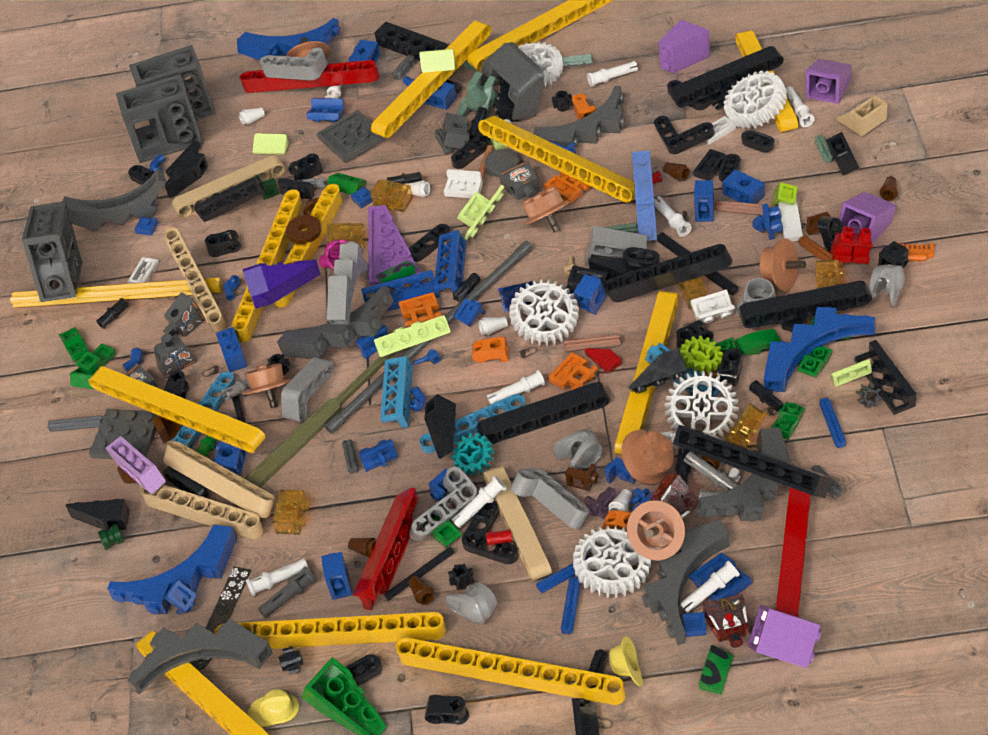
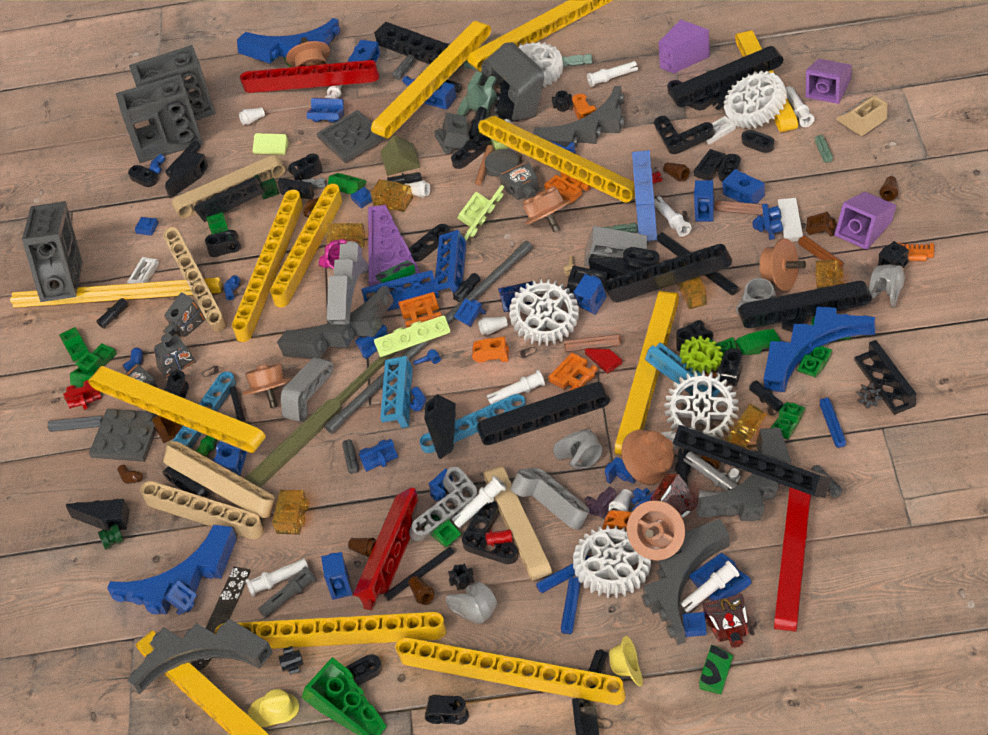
dark grey arch [61,169,166,231] -> none
lavender brick [105,436,166,494] -> none
blue brick [216,327,247,372] -> none
light grey pin [221,379,250,401] -> none
dark purple wedge [242,260,321,309] -> none
light grey beam [259,47,328,80] -> none
black gear [267,354,290,376] -> none
reddish brown tile [286,215,322,244] -> none
yellowish green slope [420,49,455,73] -> none
white bracket [443,169,483,198] -> none
teal gear [451,433,495,476] -> none
reddish brown bracket [565,464,598,492] -> none
black slope [629,348,688,394] -> none
white bracket [690,290,736,324] -> none
medium lavender slope [747,604,821,668] -> none
lime panel [771,182,798,207] -> none
black piece [818,216,843,253] -> none
black brick [826,132,859,175] -> none
red hips [830,226,873,264] -> none
yellowish green slope [830,359,872,387] -> none
none -> red hips [63,380,102,410]
none -> green slope [206,212,232,239]
none -> olive slope [380,135,420,176]

